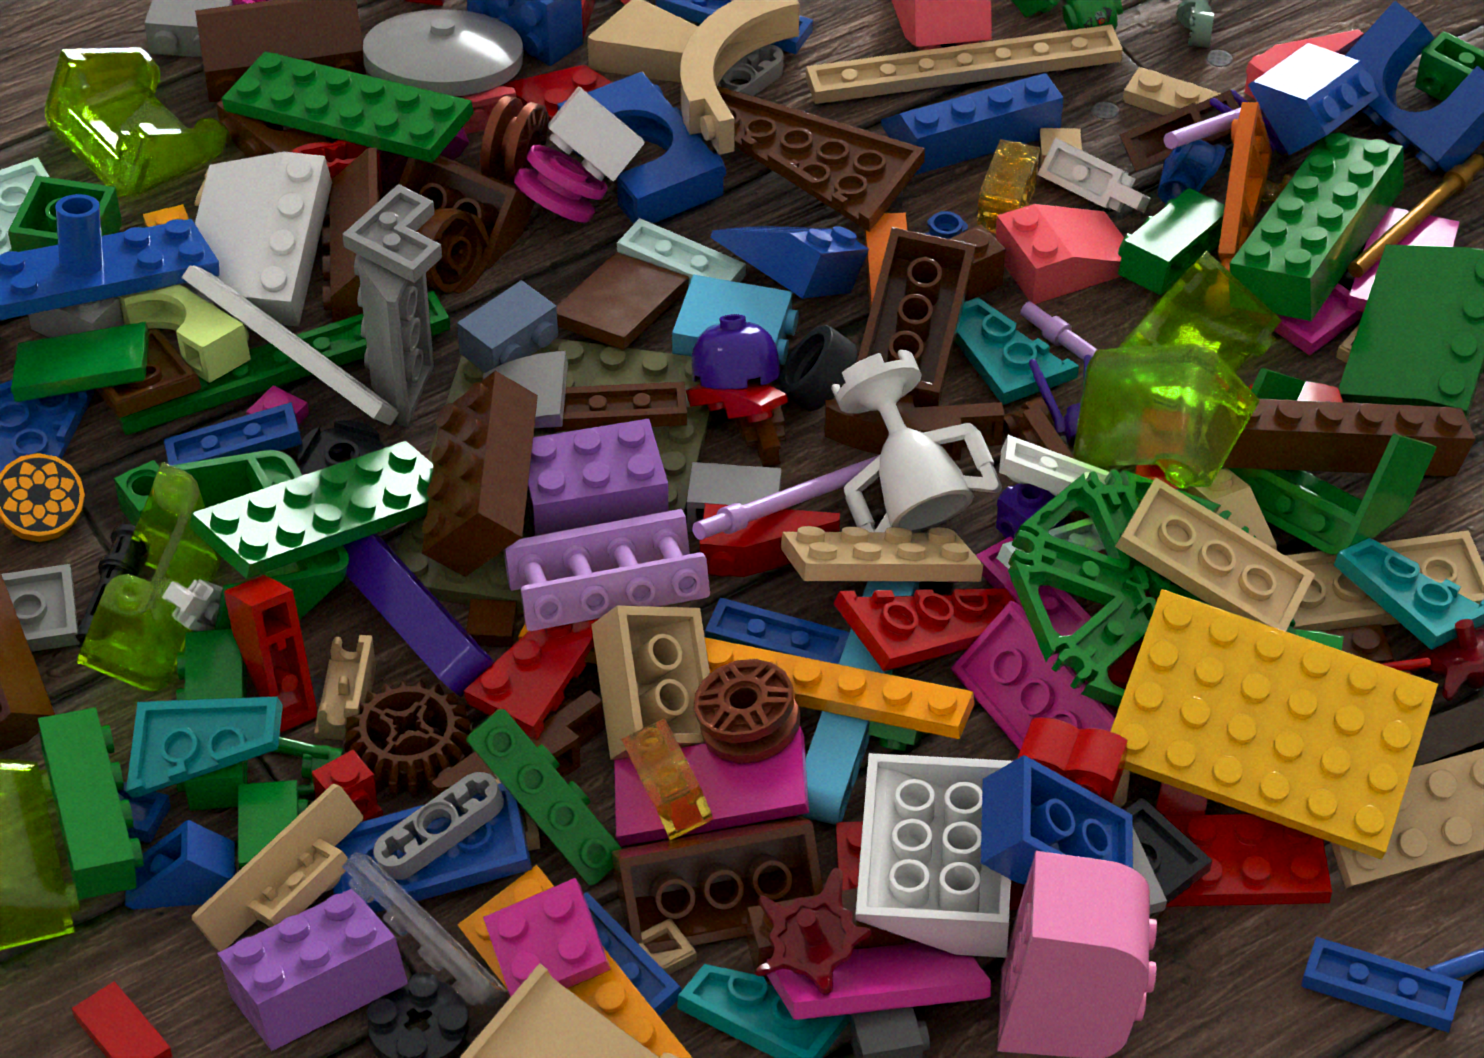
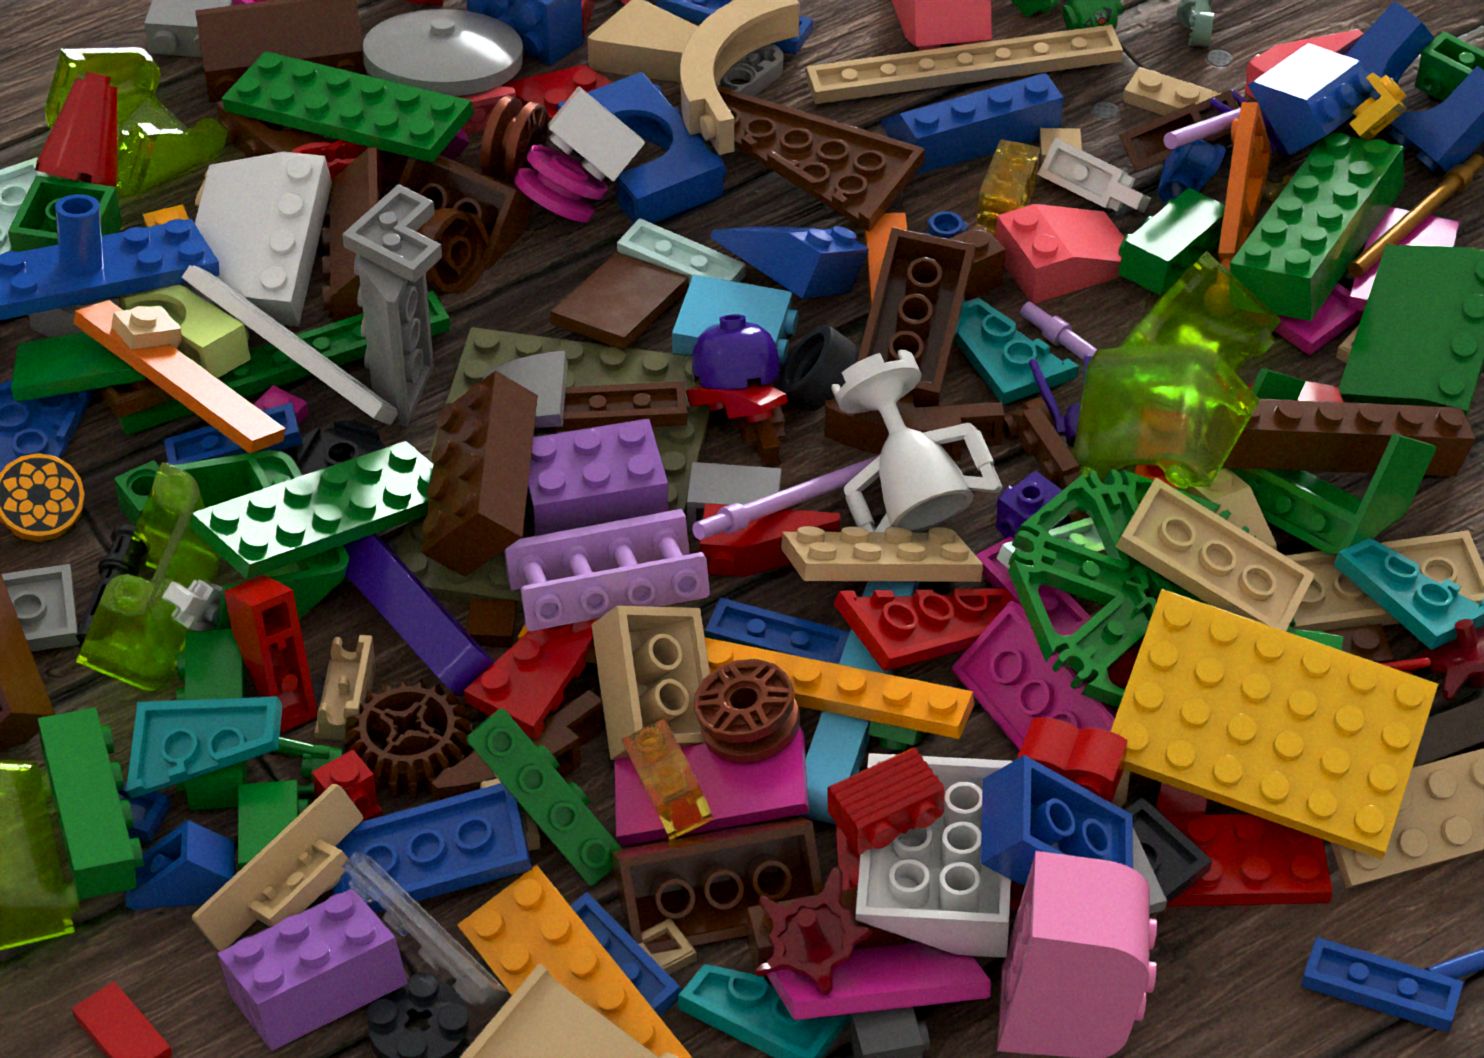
light grey beam [374,772,504,880] -> none
sand blue brick [457,280,558,373] -> none
dark pink plate [483,878,611,997] -> none
white plate [999,435,1109,496] -> none
none -> red cone [35,72,118,187]
none -> tile [73,300,286,454]
none -> tan bracket [111,306,182,350]
none -> red brick [827,747,945,854]
none -> yellow bracket [1349,72,1407,140]

